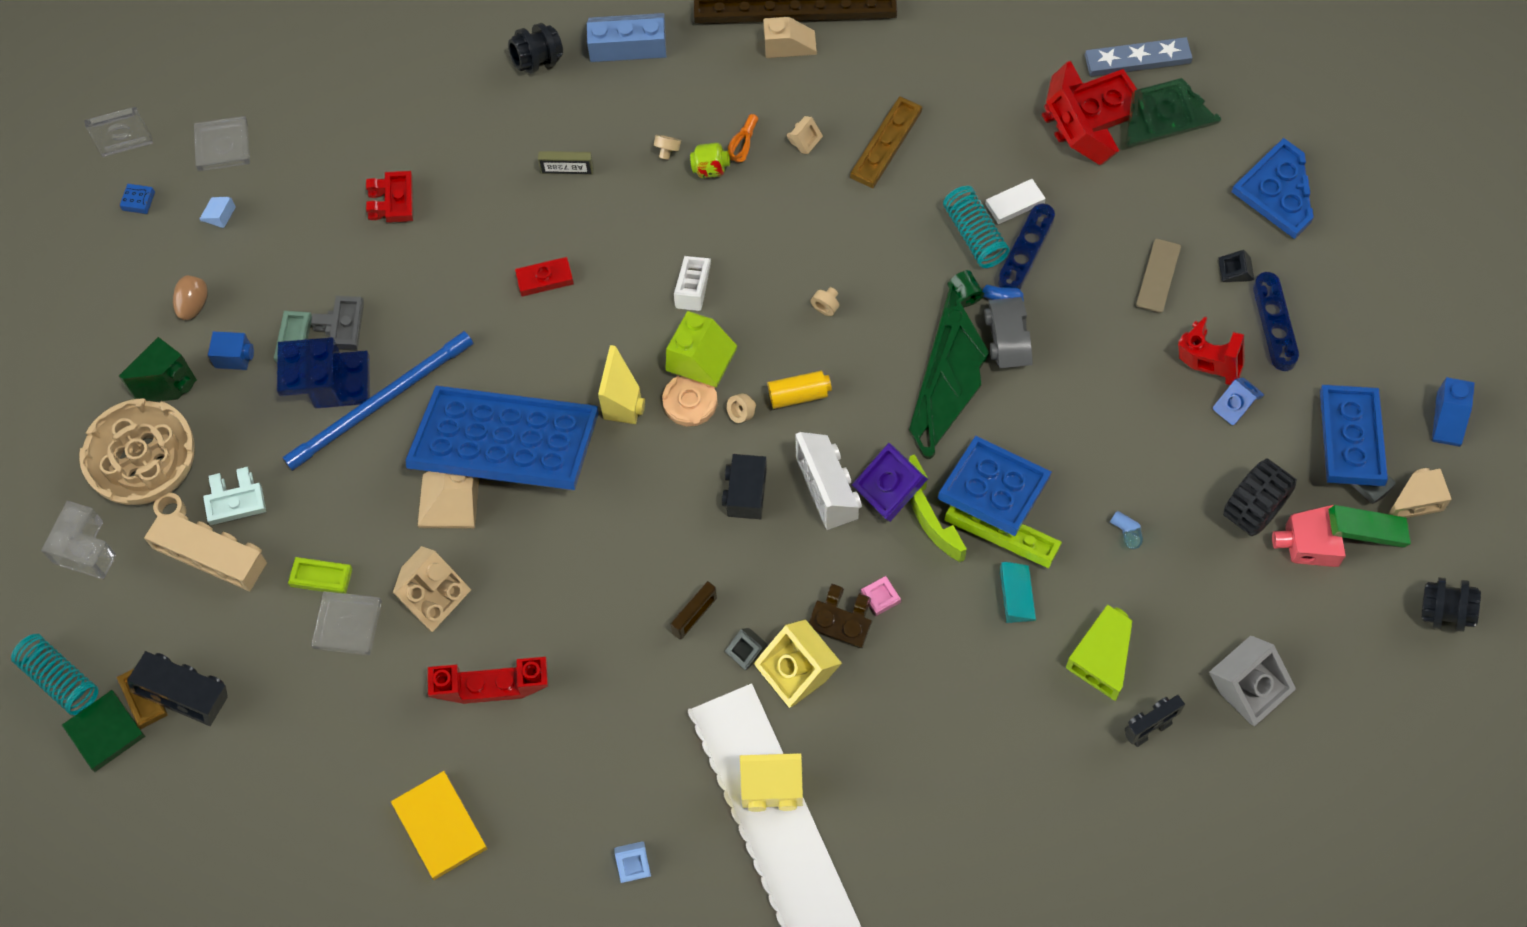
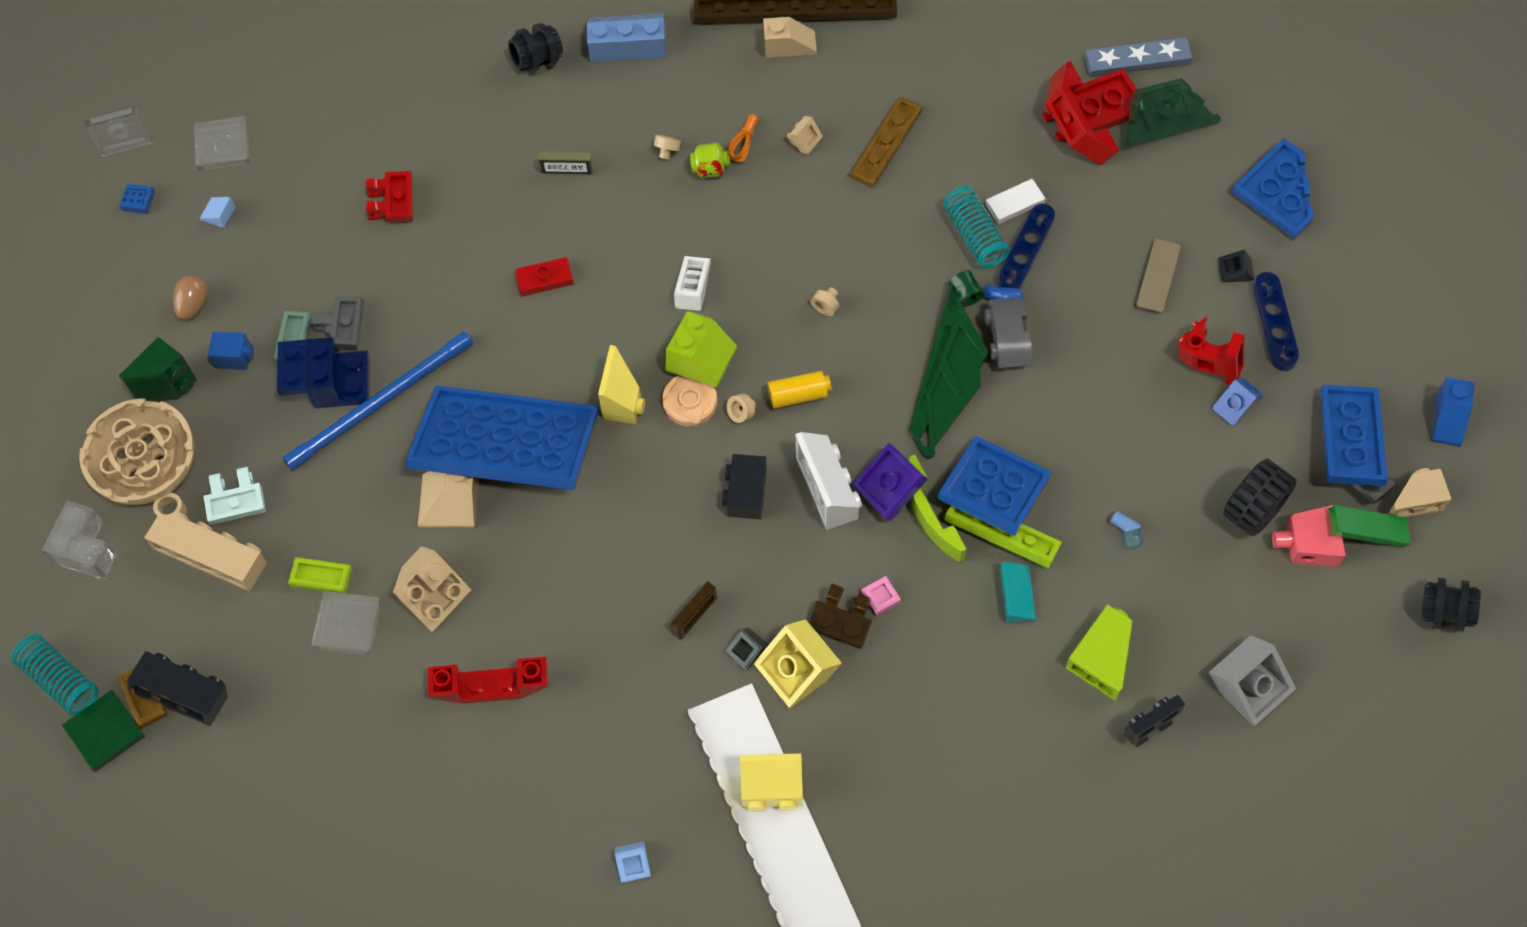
yellow tile [391,771,488,880] -> none

